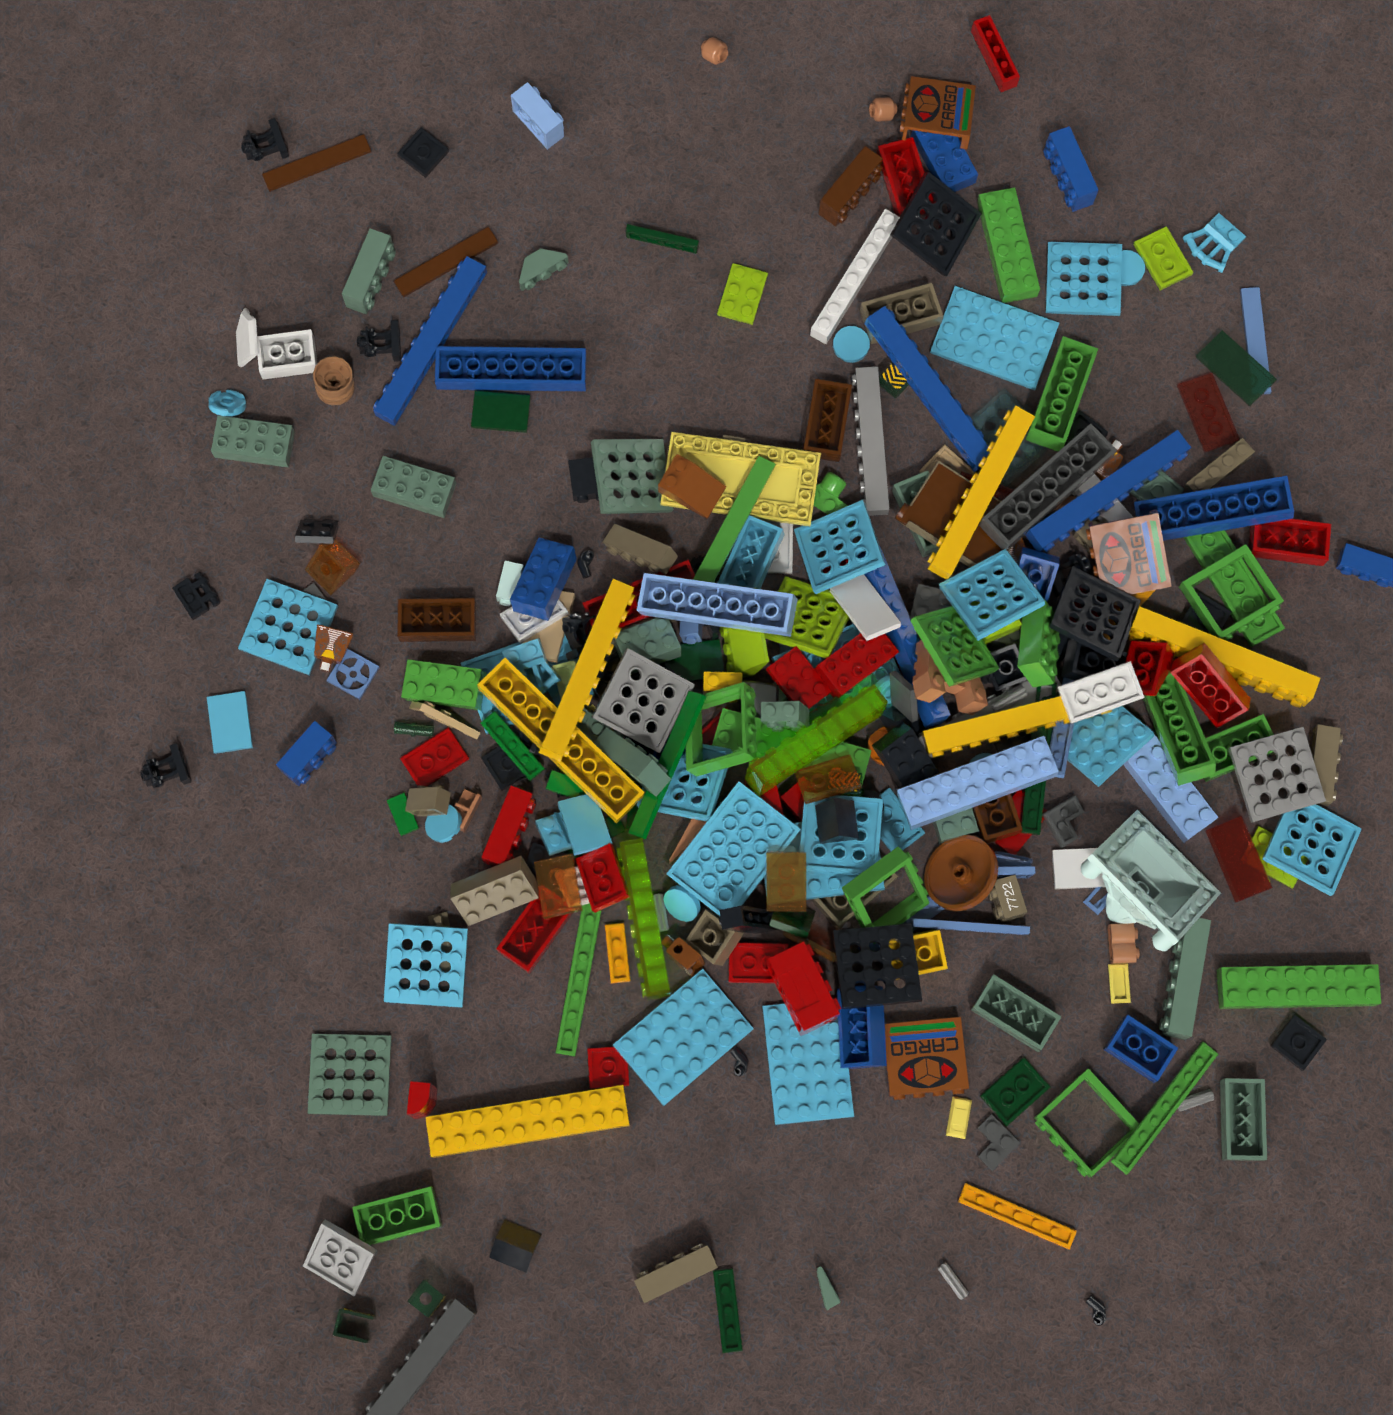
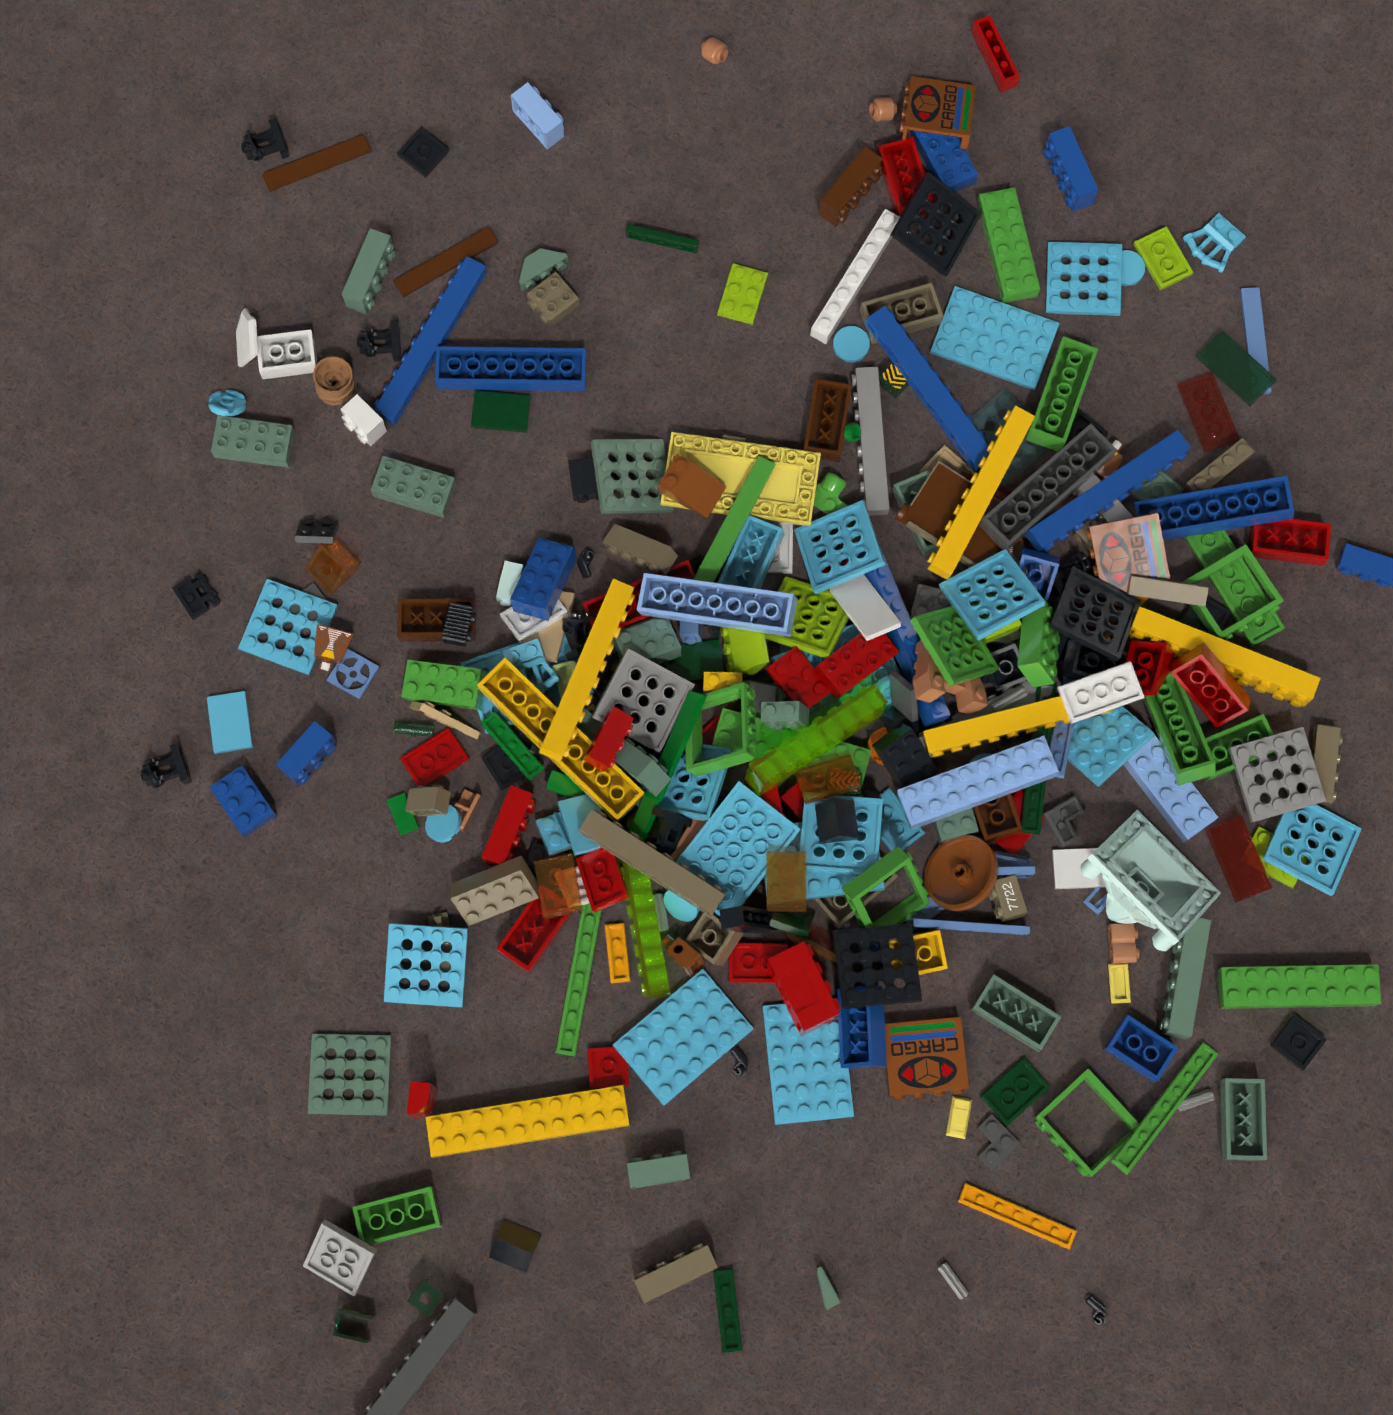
none -> blue brick [209,765,277,838]
none -> white brick [341,395,387,446]
none -> black brick [442,602,477,647]
none -> dark tan brick [527,272,580,327]
none -> dark tan brick [579,810,725,917]
none -> red brick [583,706,634,772]
none -> sand green brick [627,1151,690,1189]
none -> black tile [644,807,693,856]
none -> green tile [844,423,861,442]
none -> tile [1128,575,1209,606]

